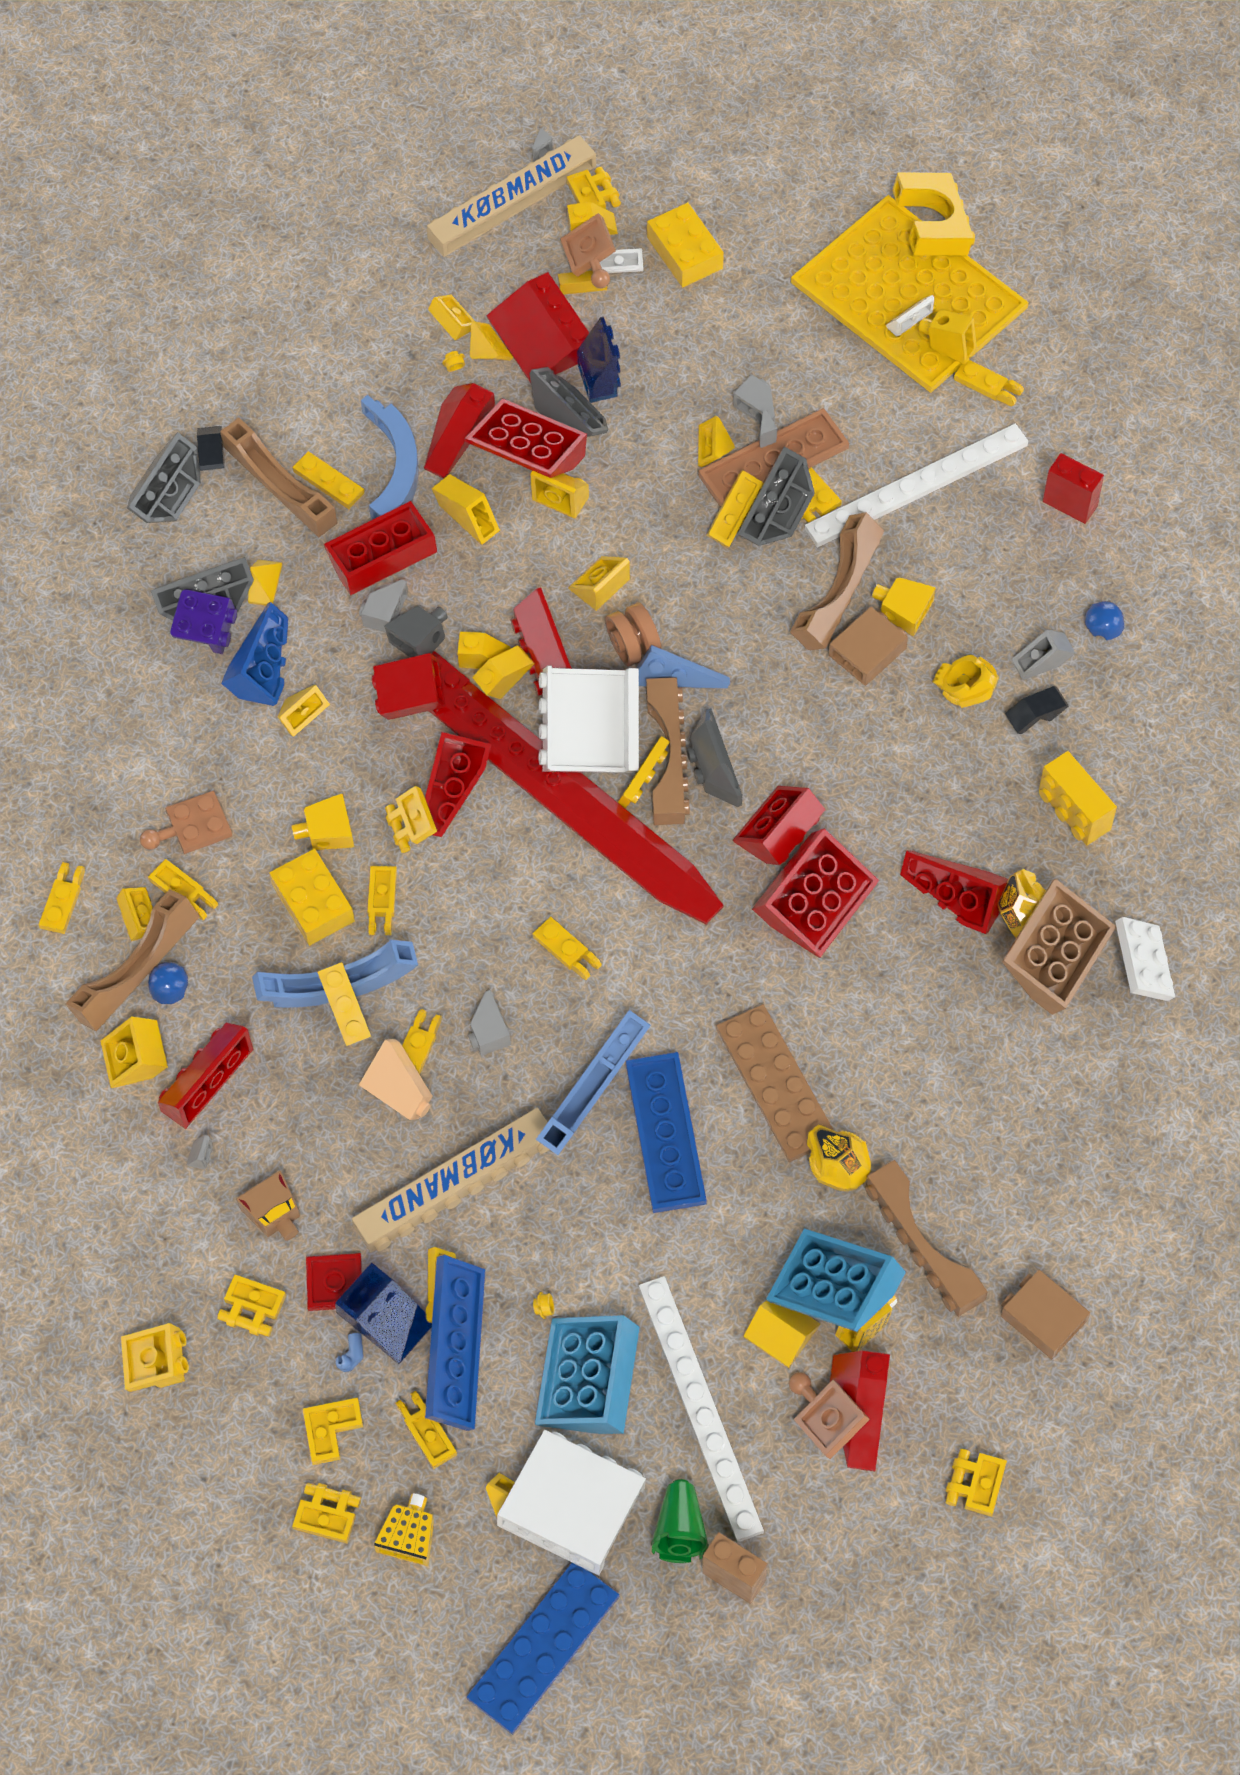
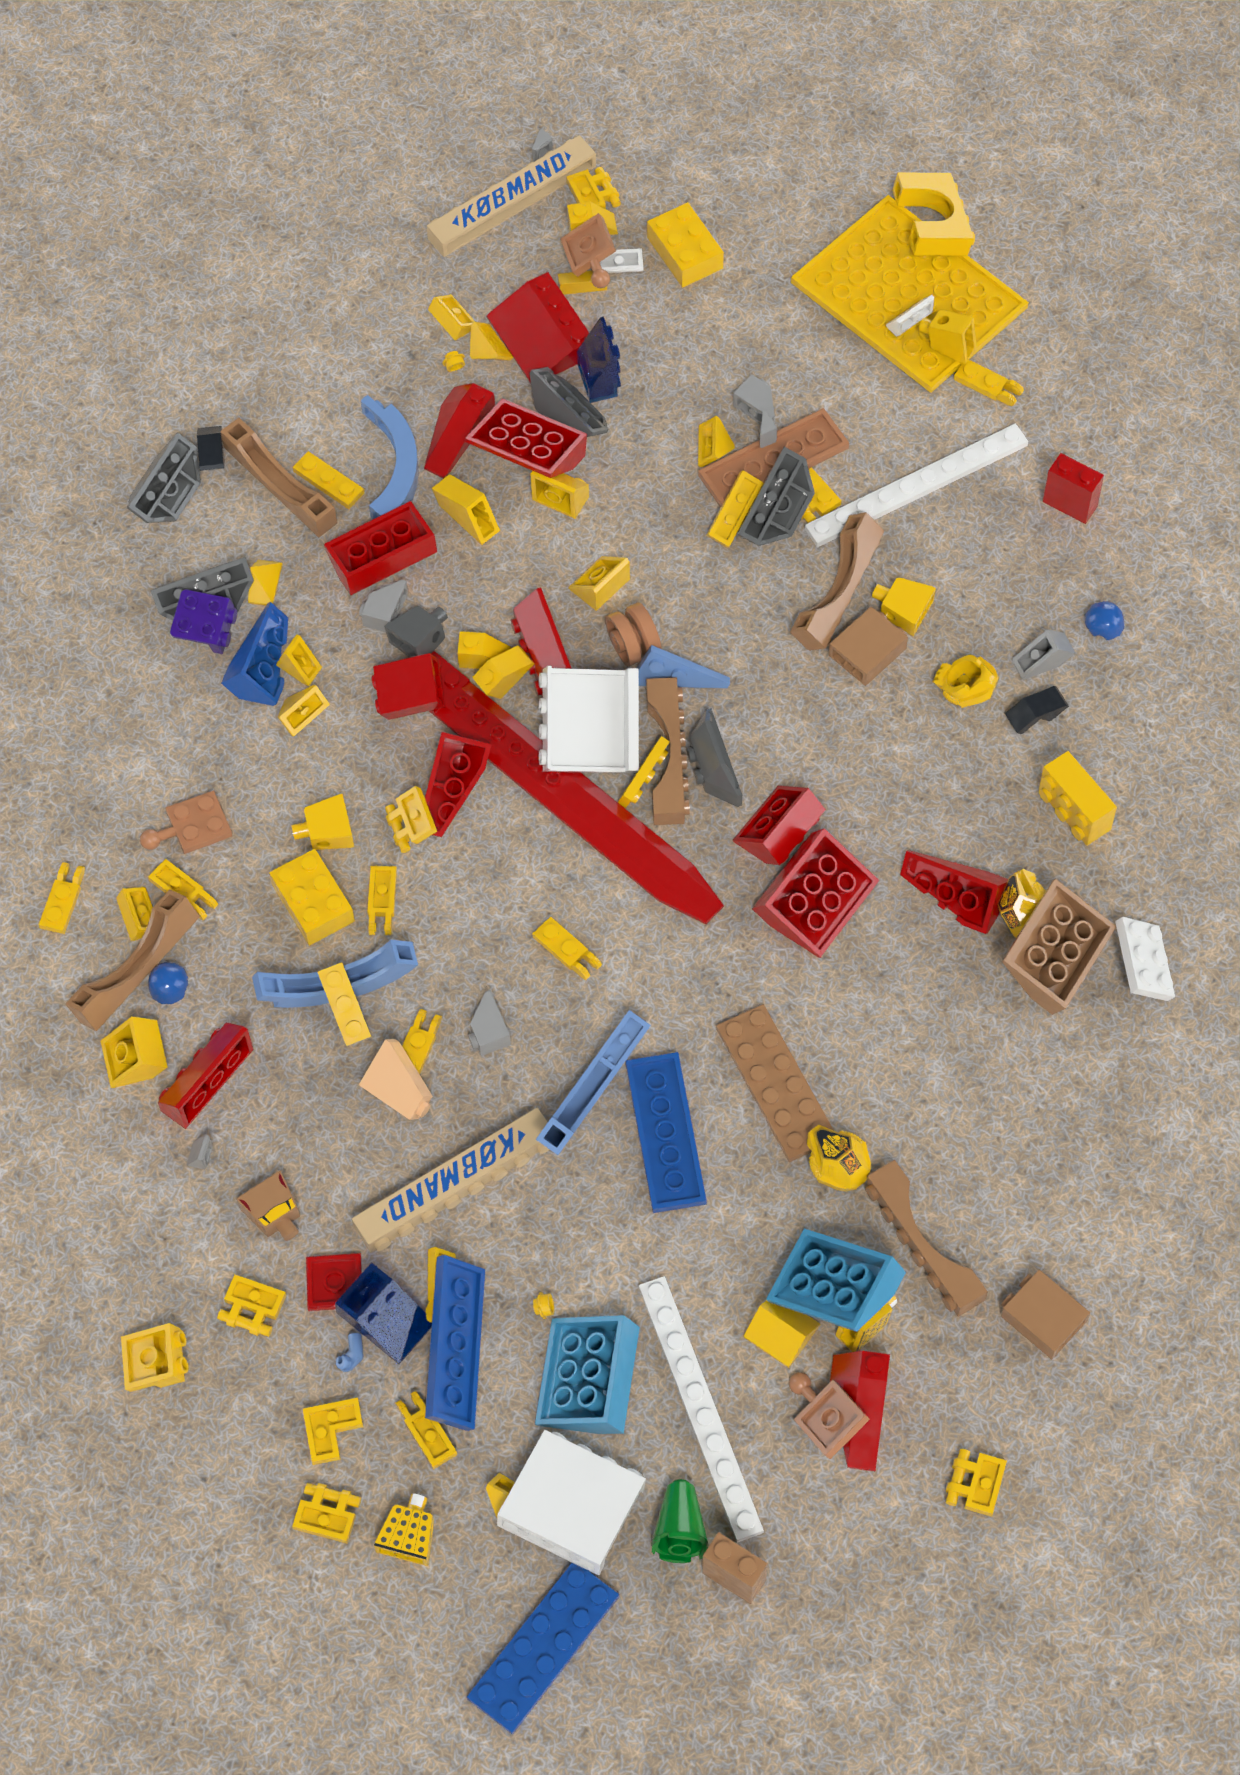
none -> yellow slope [276,634,322,686]

